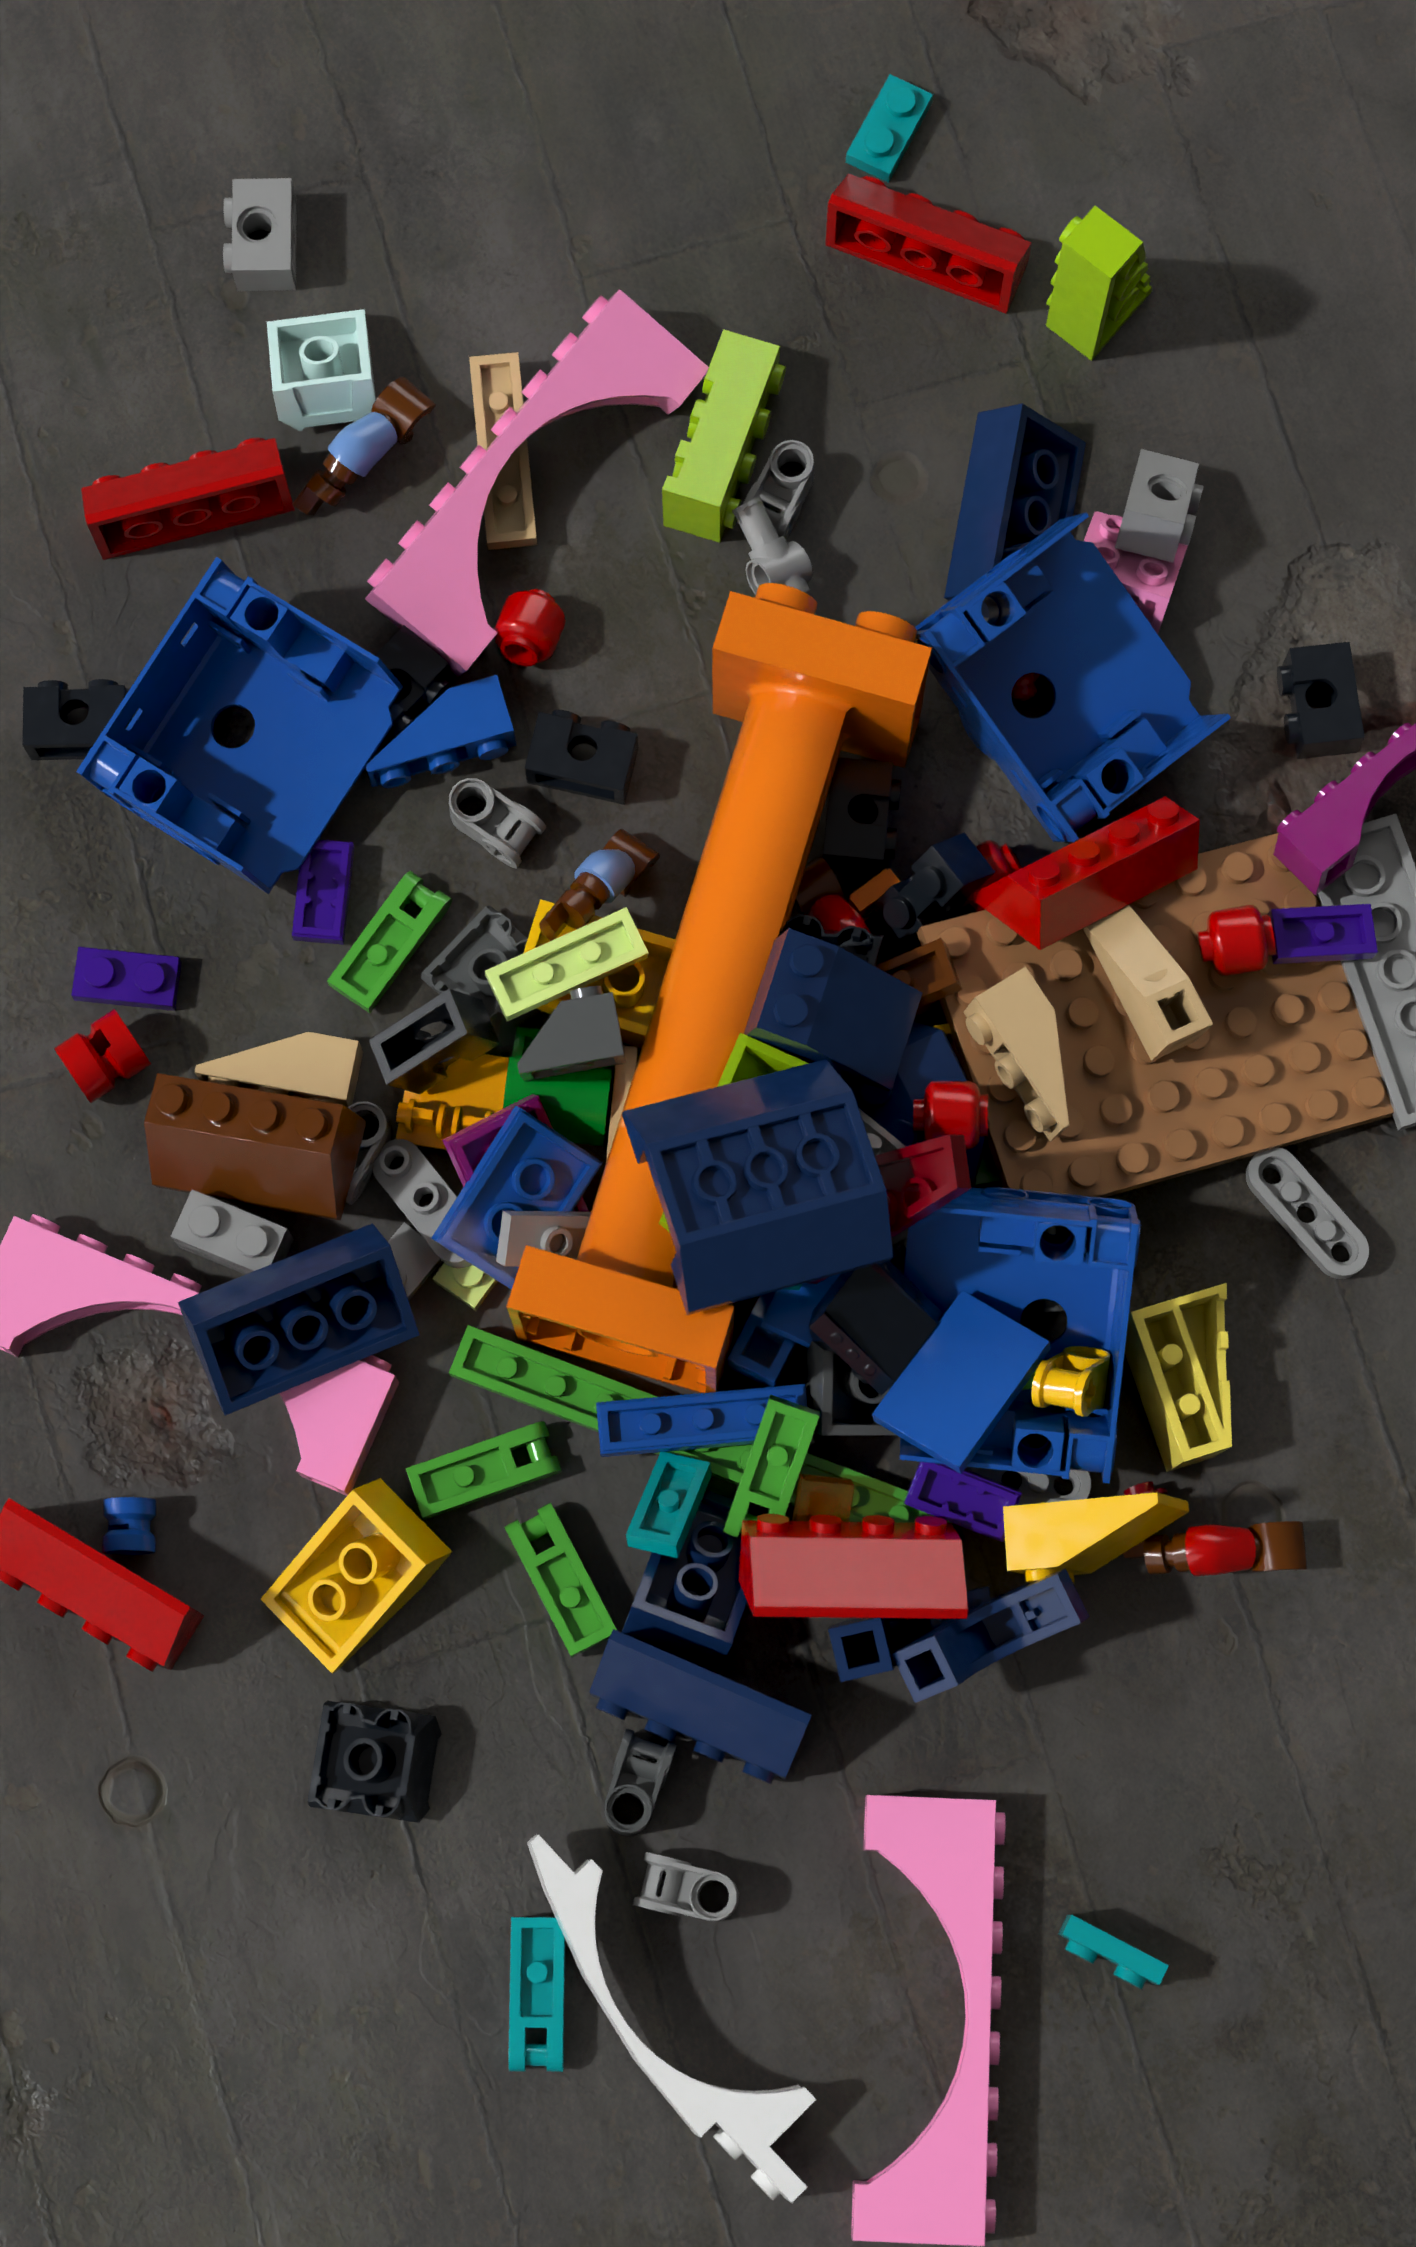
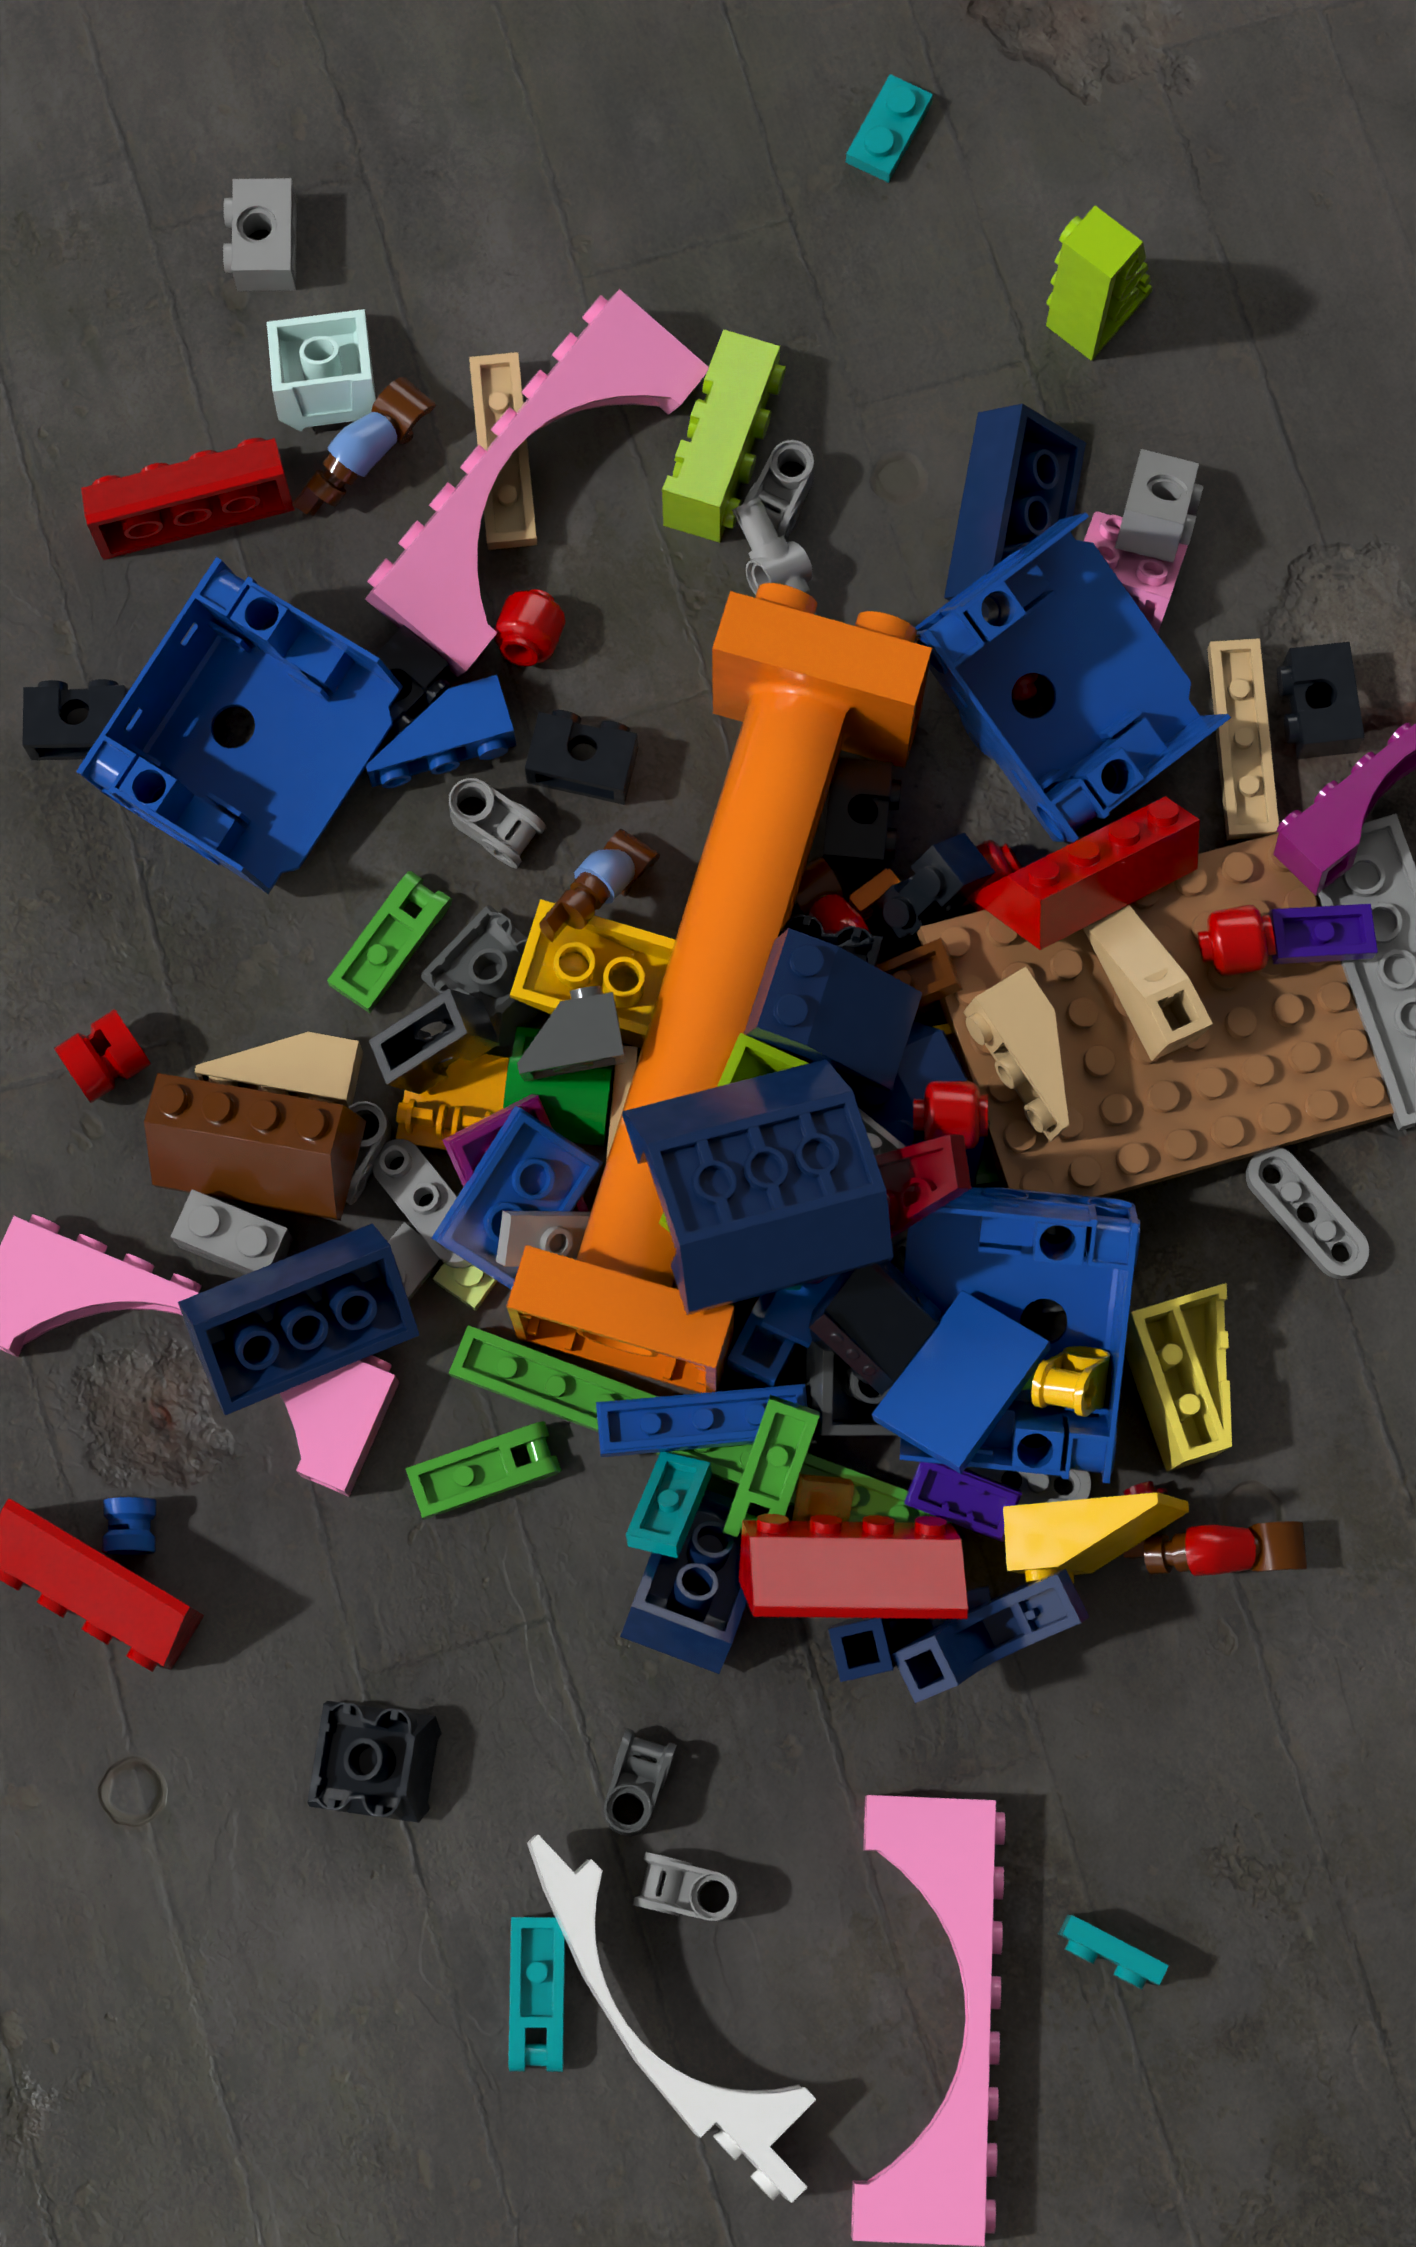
dark purple plate [71,947,182,1011] -> none
yellow slope [261,1478,453,1674] -> none
dark purple plate [292,840,355,945] -> none
yellowish green plate [485,907,649,1021] -> none
bright green plate [504,1502,617,1658] -> none
dark blue slope [589,1629,812,1784] -> none
red slope [825,174,1032,314] -> none
none -> tan plate [1207,638,1279,840]

